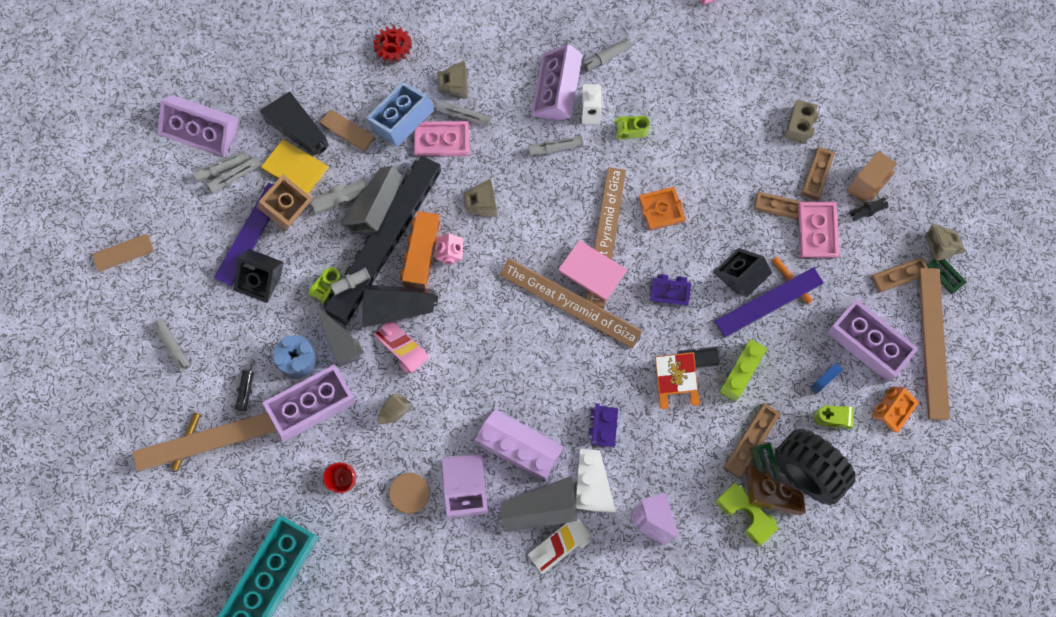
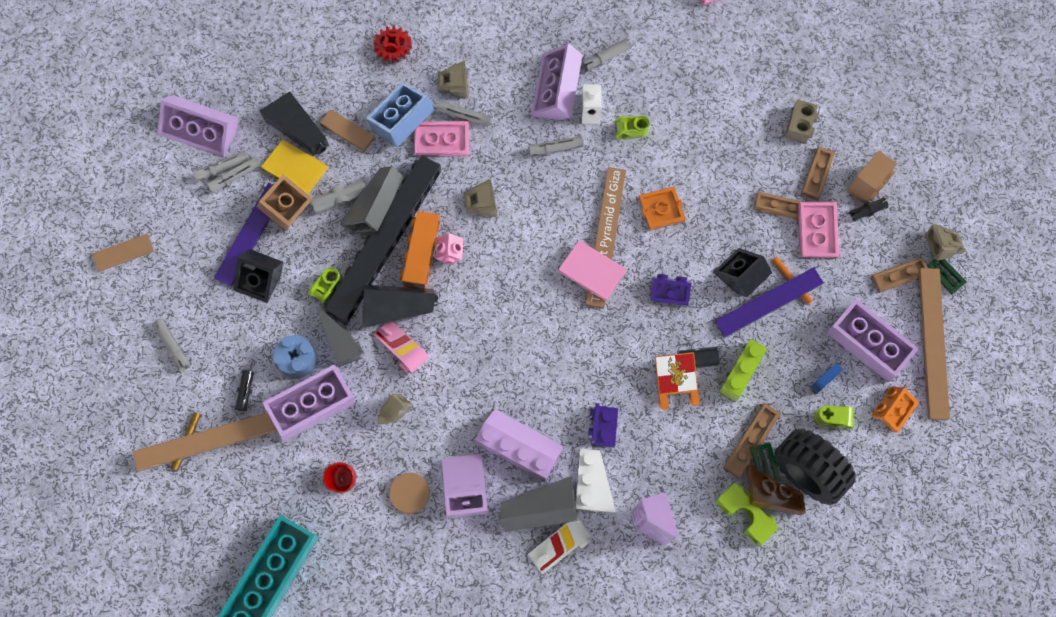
light grey pin [330,268,371,295] -> none
medium nougat tile [500,258,643,348] -> none

